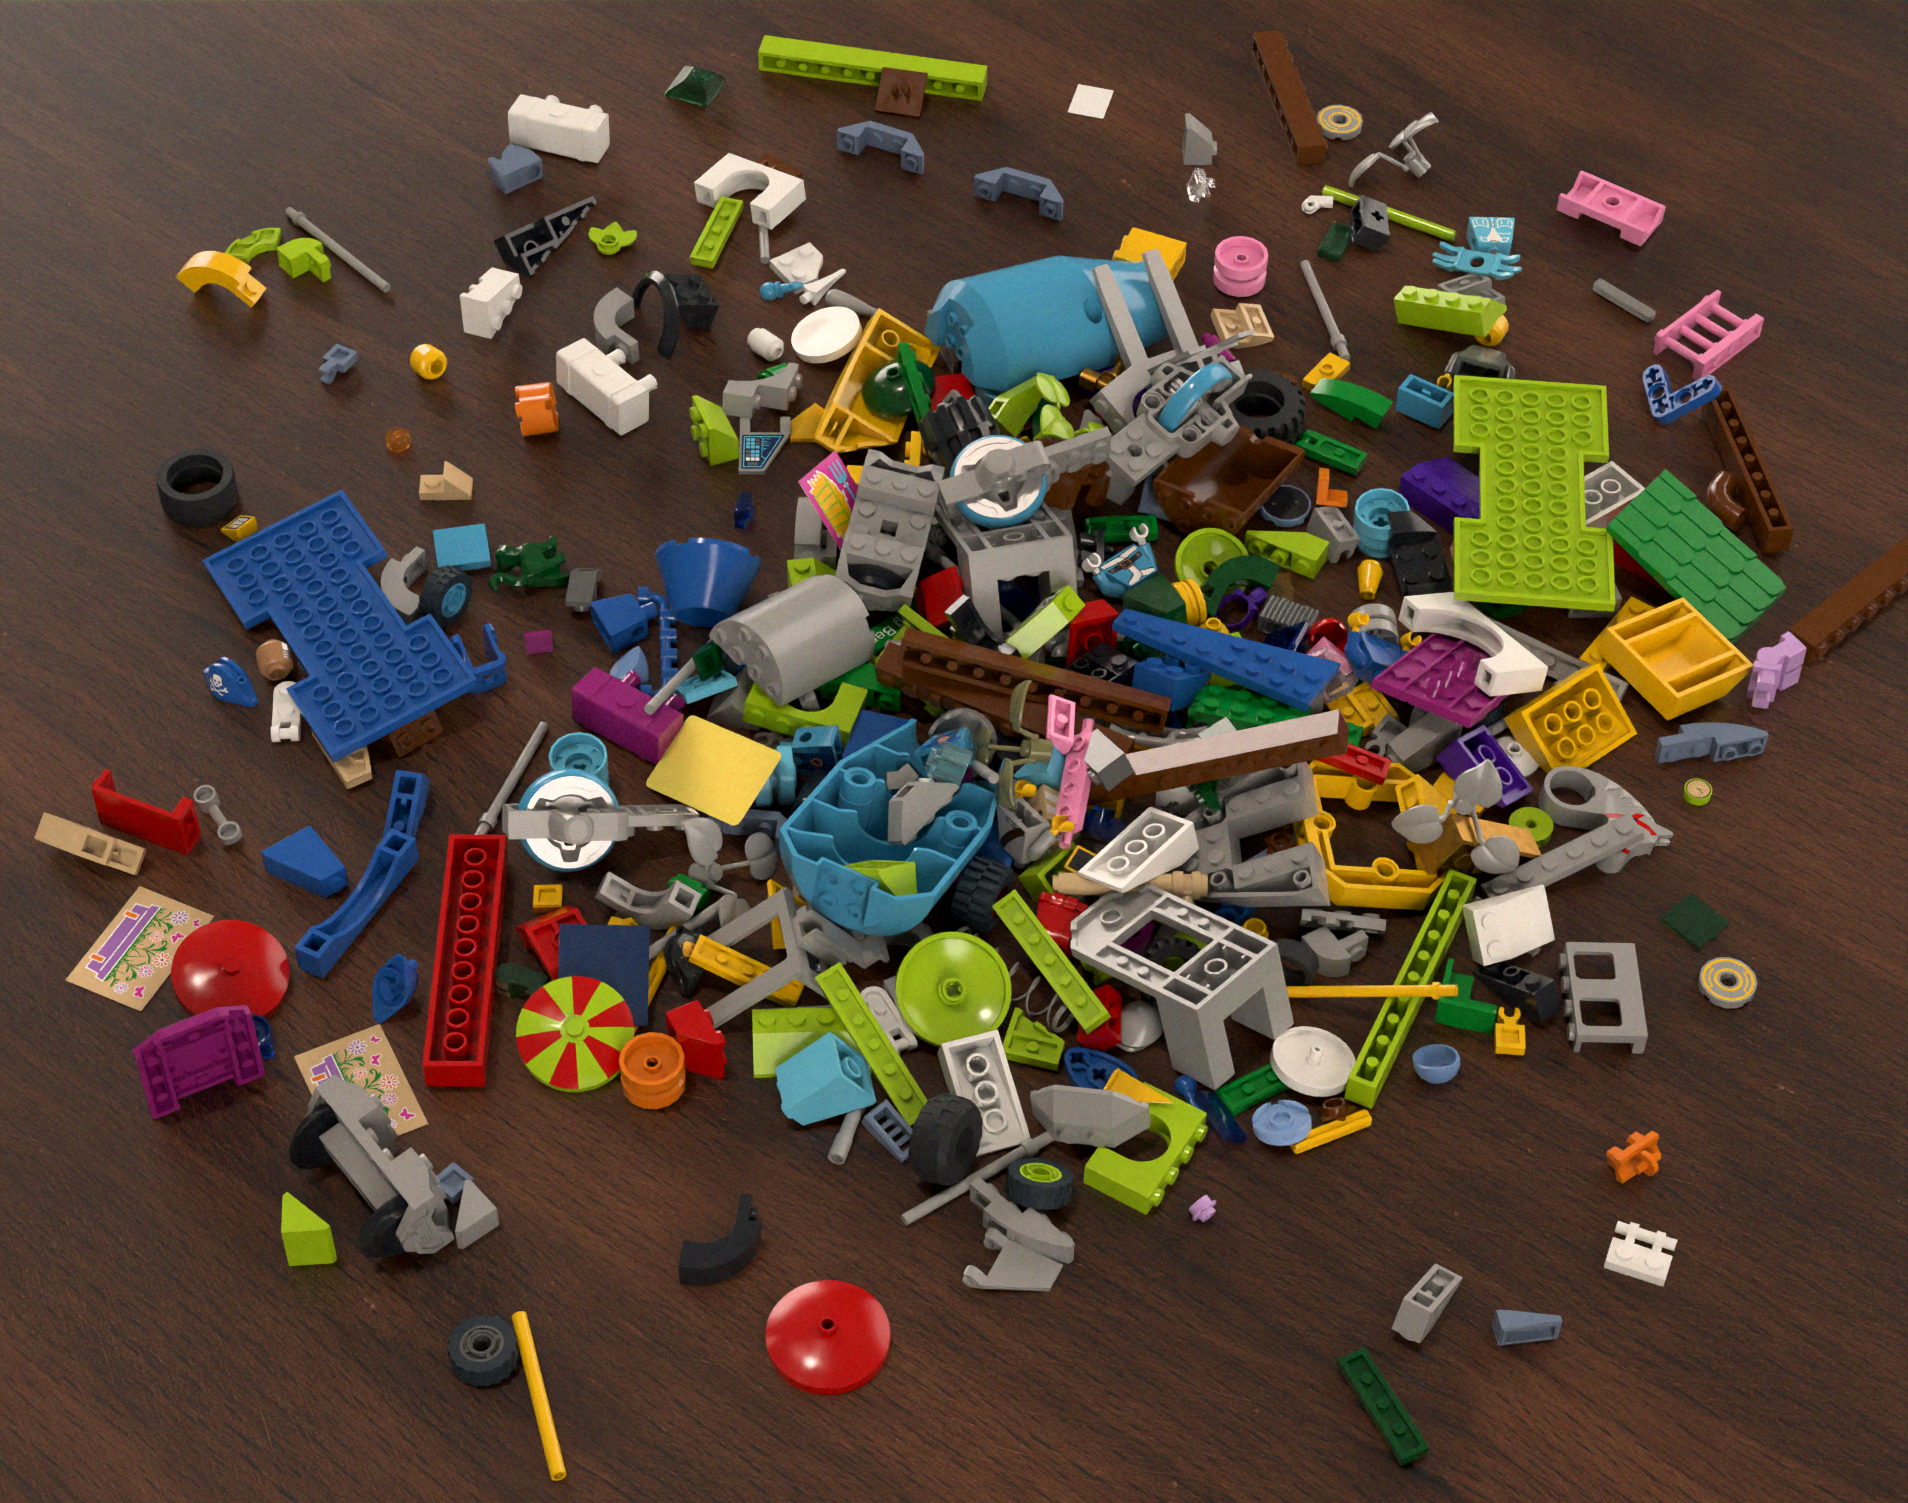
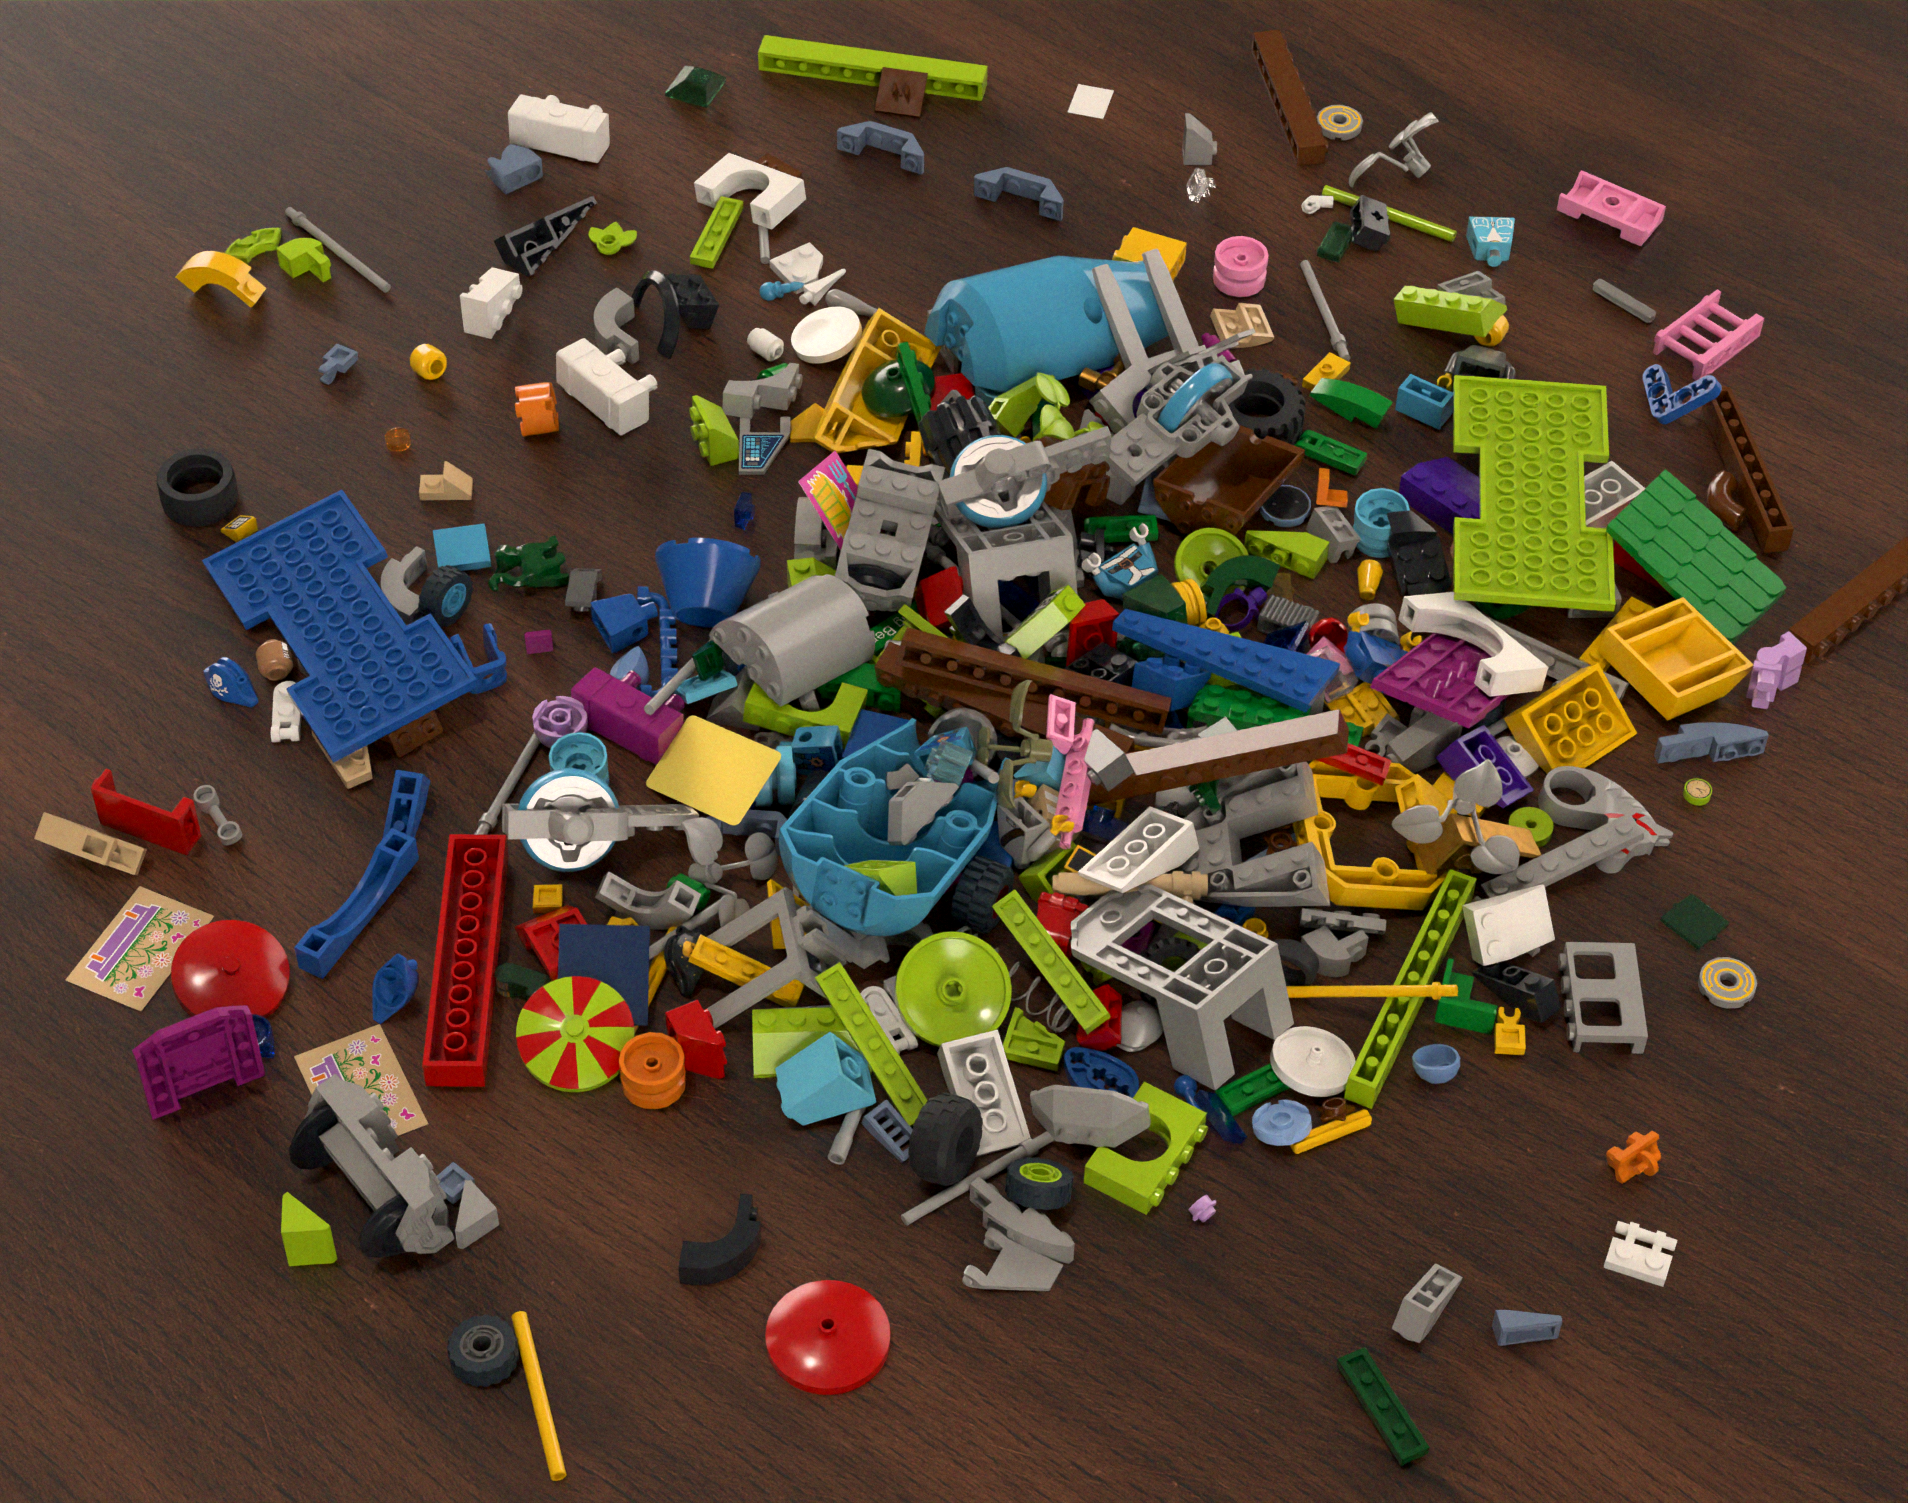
blue slope [261,825,349,898] -> none
yellow sticker [1103,1068,1175,1103] -> none
medium azure piece [1432,241,1522,280] -> none
none -> lavender cylinder [532,696,588,749]

